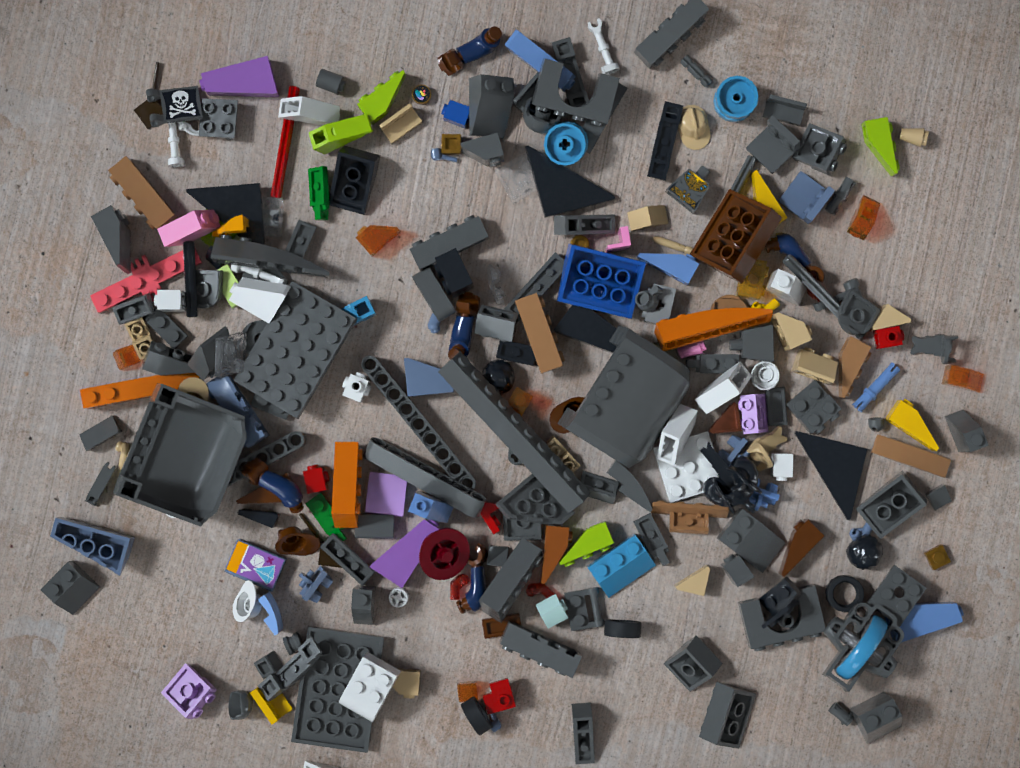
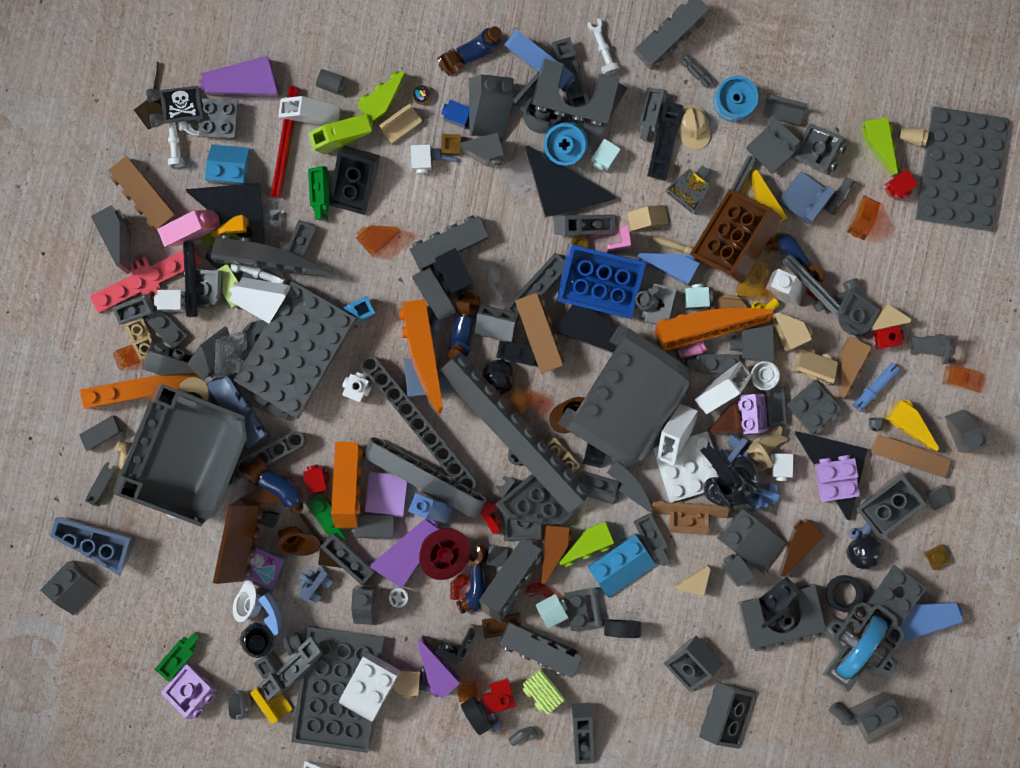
none -> green hinge [154,632,201,682]
none -> dark azure slope [205,145,250,185]
none -> reddish brown slope [213,499,264,584]
none -> black hair [239,623,273,658]
none -> orange slope [399,299,443,414]
none -> white brick [411,145,432,174]
none -> medium lavender slope [417,636,461,699]
none -> dark grey hand [419,666,431,694]
none -> black bracket [435,624,476,664]
none -> dark grey tile [496,476,519,497]
none -> dark grey arm [508,726,538,746]
none -> yellowish green brick [523,668,565,715]
none -> black slope [583,443,605,468]
none -> light aqua brick [591,139,620,171]
none -> dark grey hinge [638,88,667,142]
none -> light aqua brick [684,284,713,309]
none -> lavender plate [814,455,860,502]
none -> red brick [884,169,918,200]
none -> dark grey plate [915,106,1009,232]

